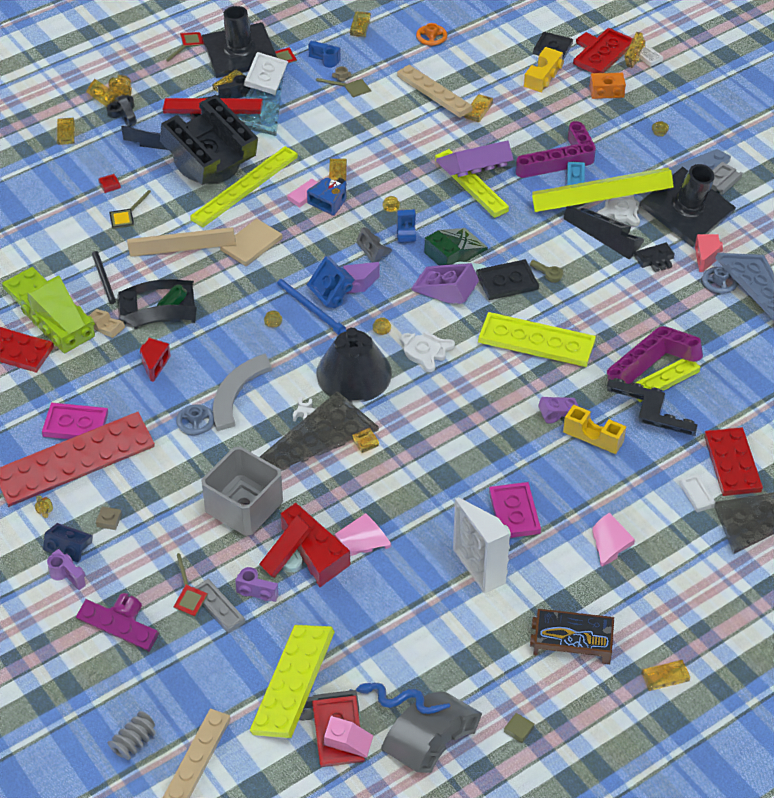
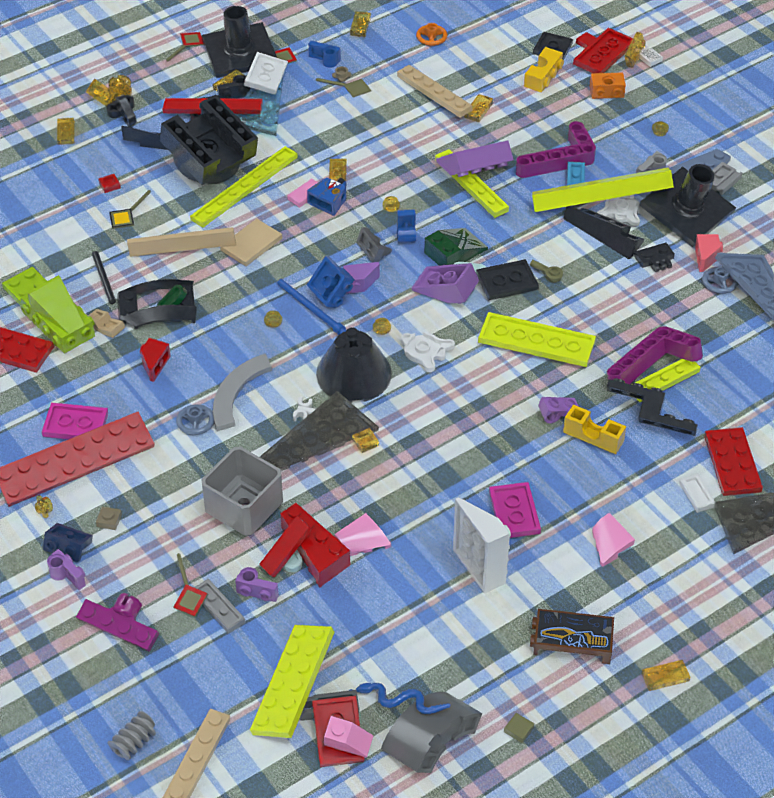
none -> light grey plate [636,151,667,173]

